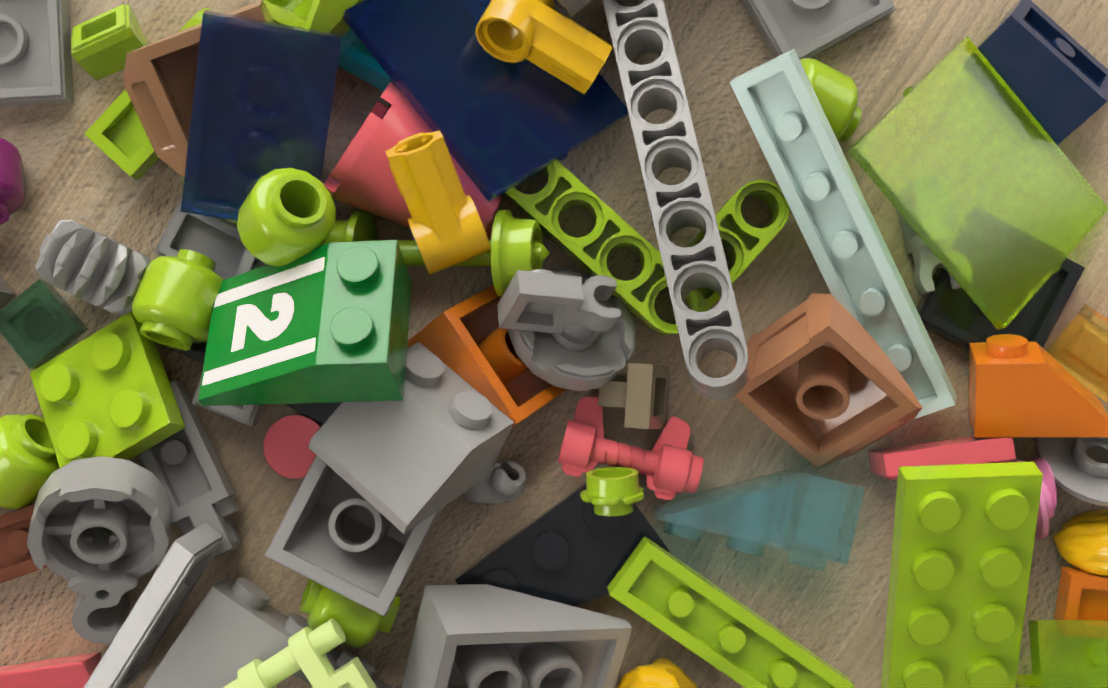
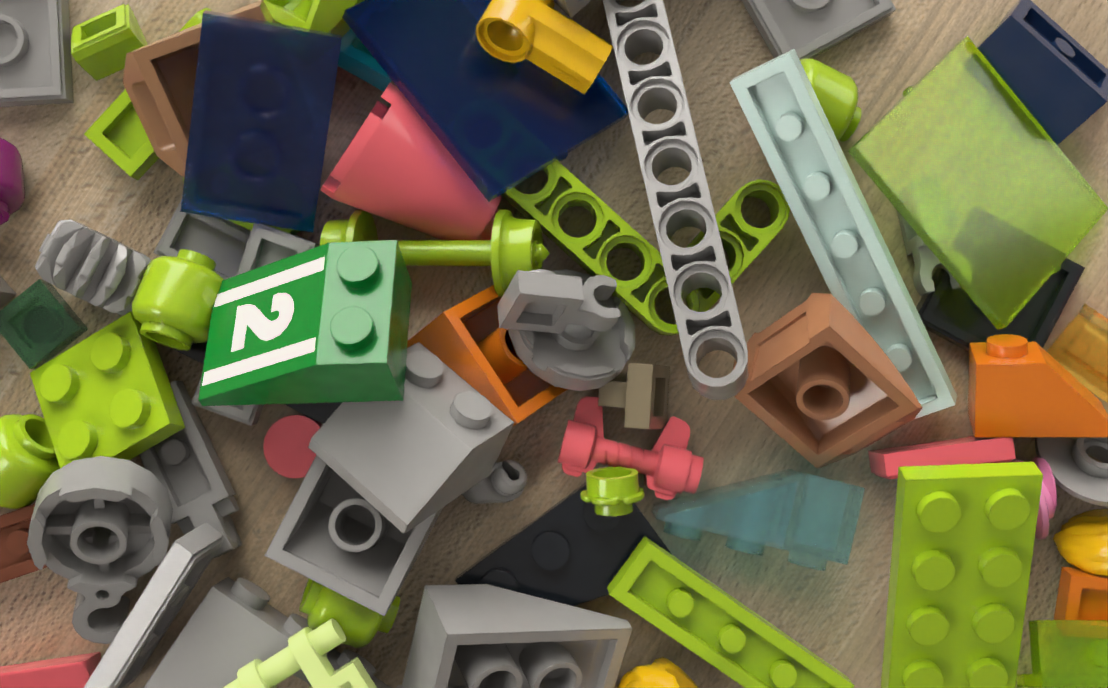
lime head [237,168,336,267] -> none
yellow piece [385,130,491,275] -> none

